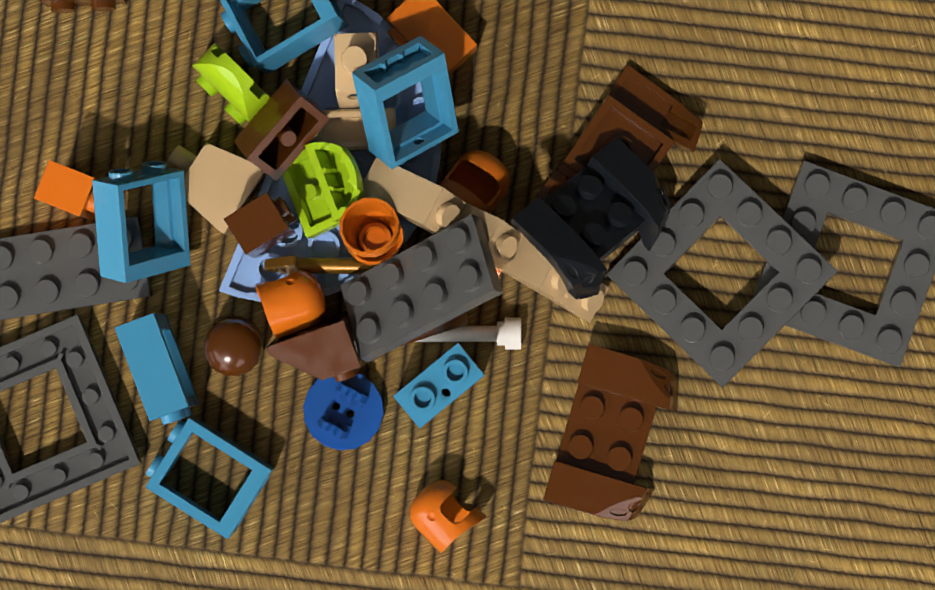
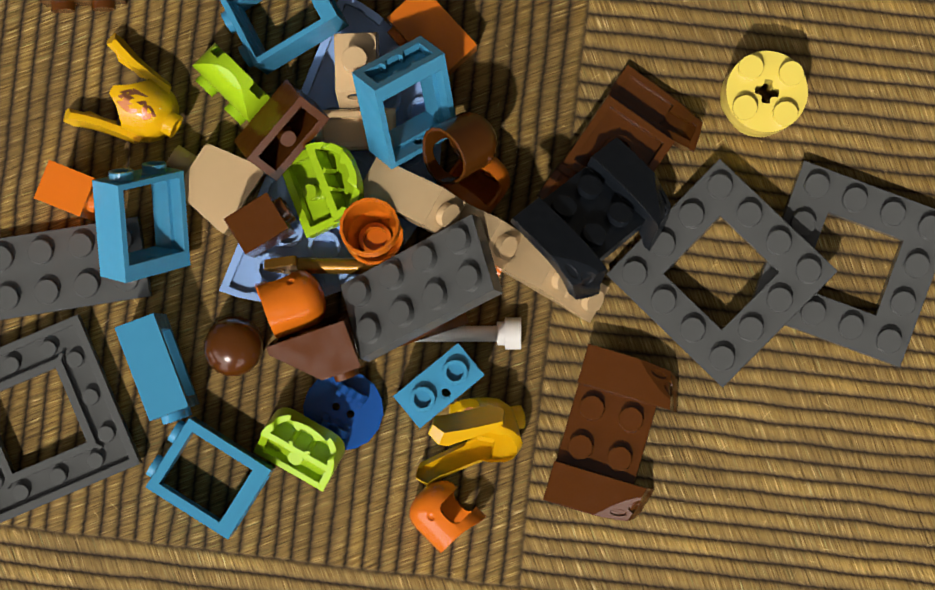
none -> yellow piece [63,33,183,144]
none -> lime slope [253,407,345,492]
none -> yellow piece [415,397,526,486]
none -> reddish brown helmet [422,112,497,185]
none -> light yellow brick [720,51,808,137]

